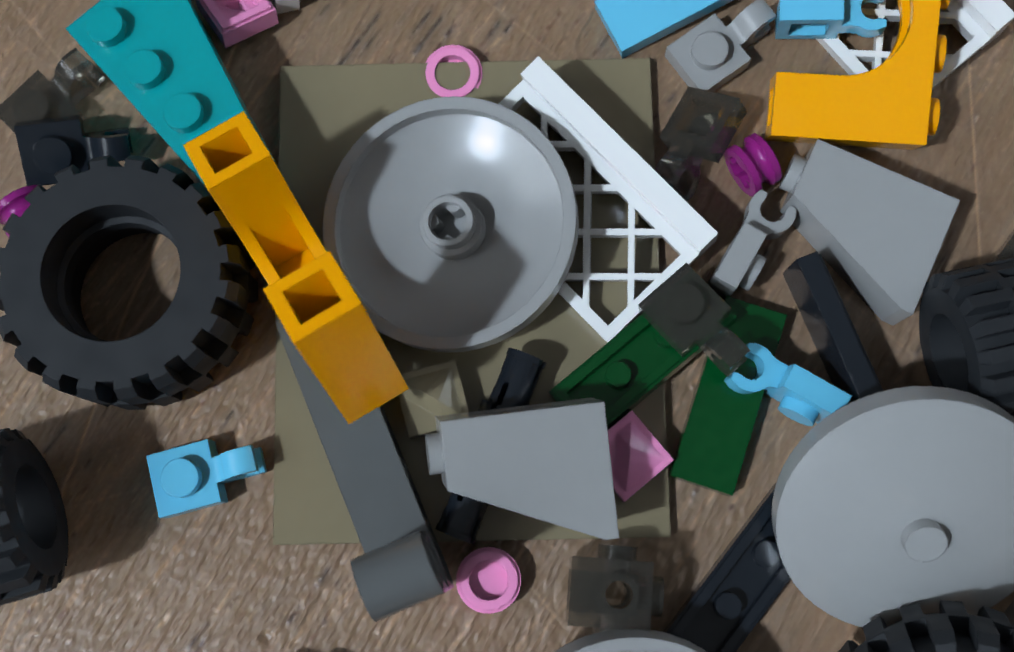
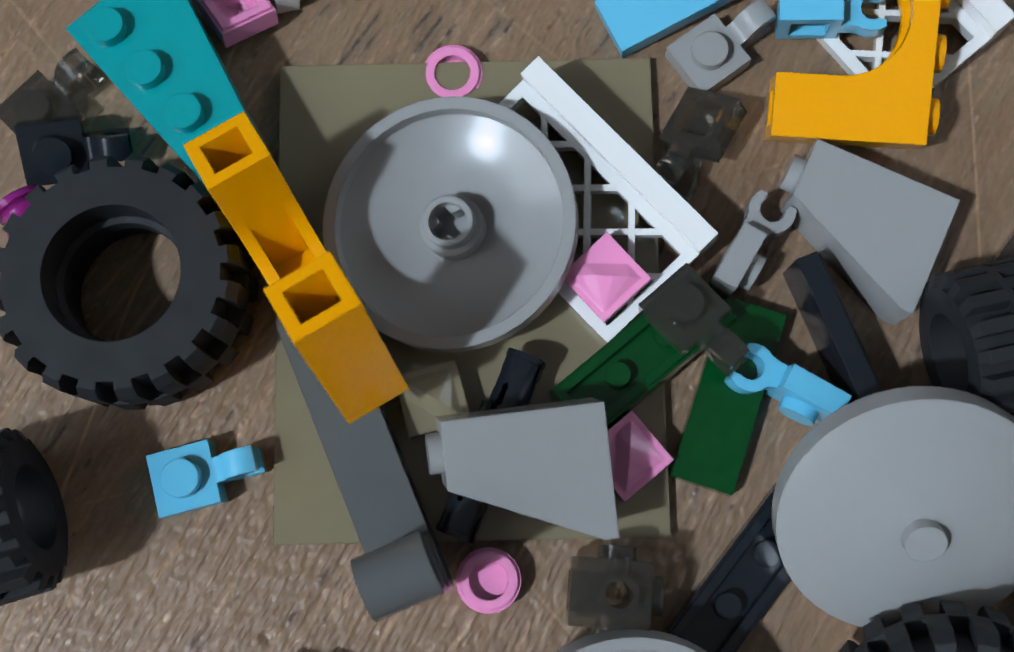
magenta bush [724,133,782,197] -> none
none -> bright pink tile [565,232,651,324]

